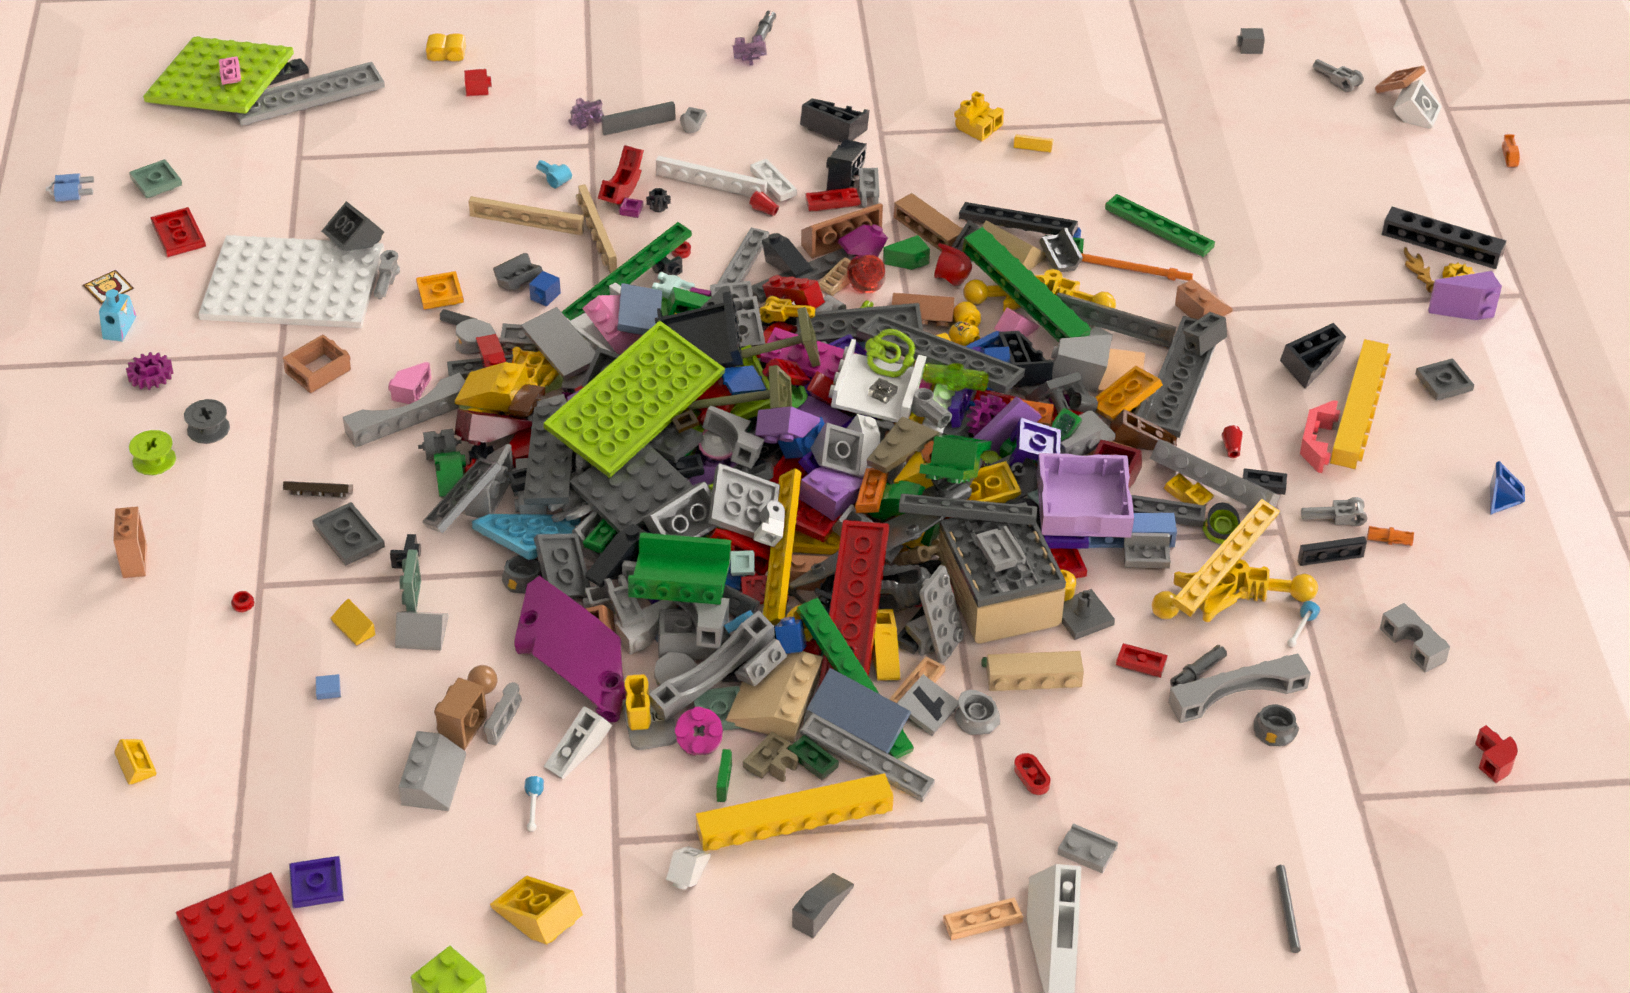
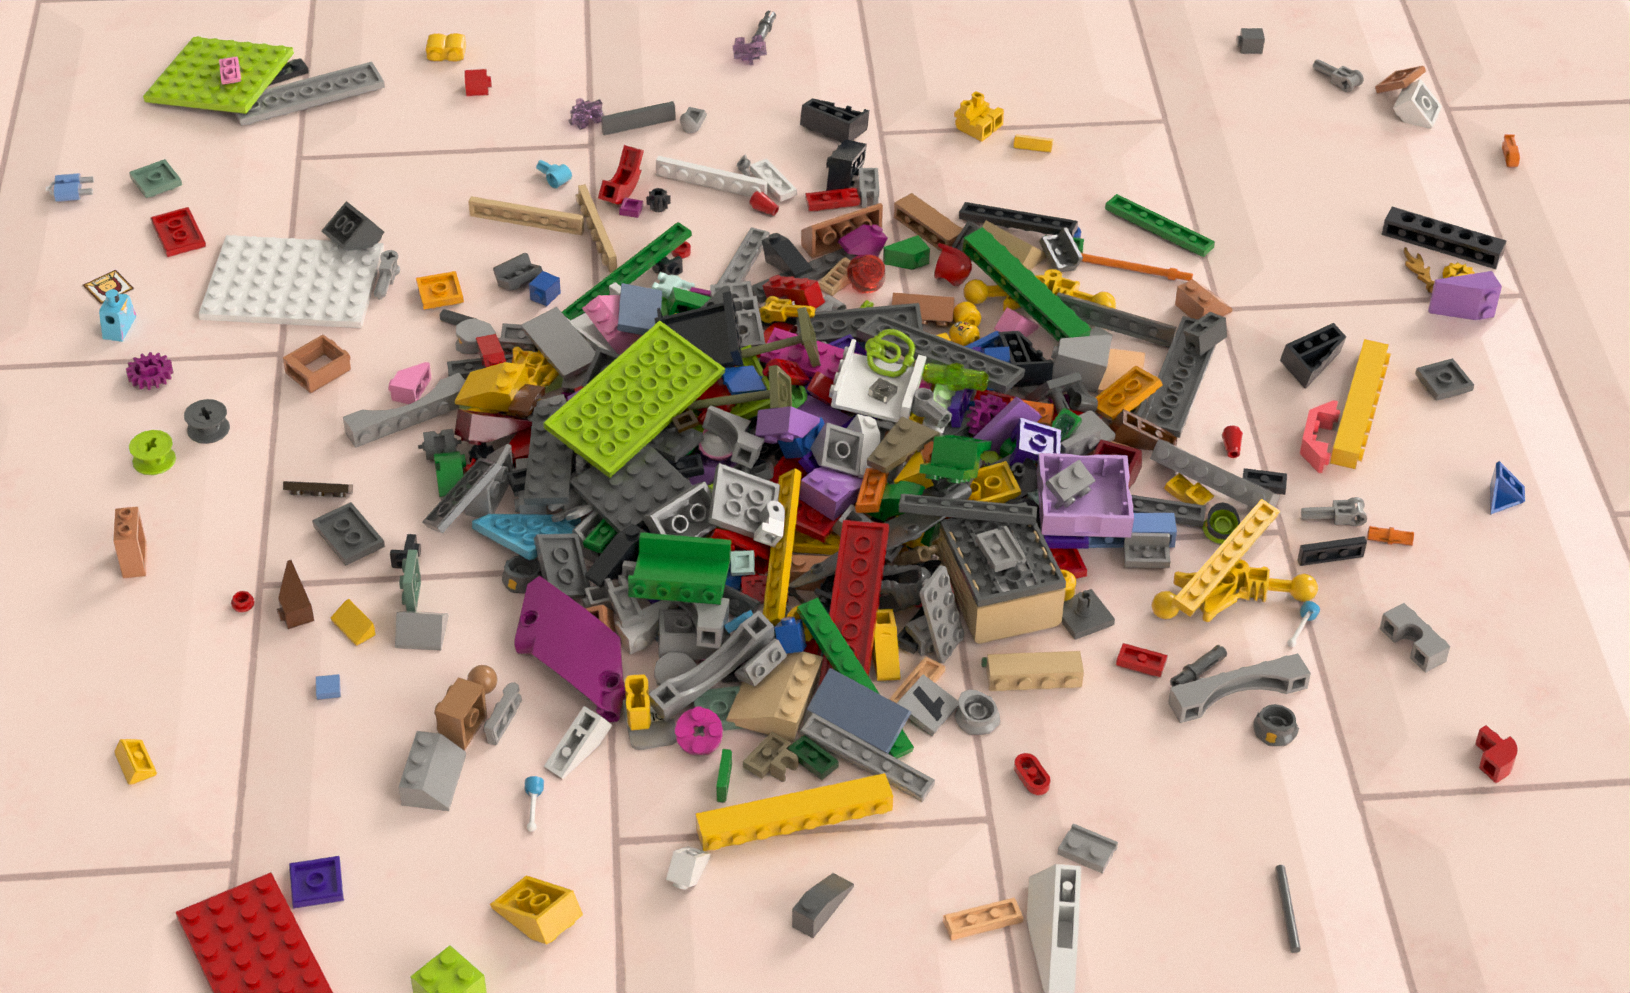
none -> reddish brown slope [276,560,314,629]
none -> light grey piece [737,154,751,176]
none -> light grey bracket [1045,460,1096,510]

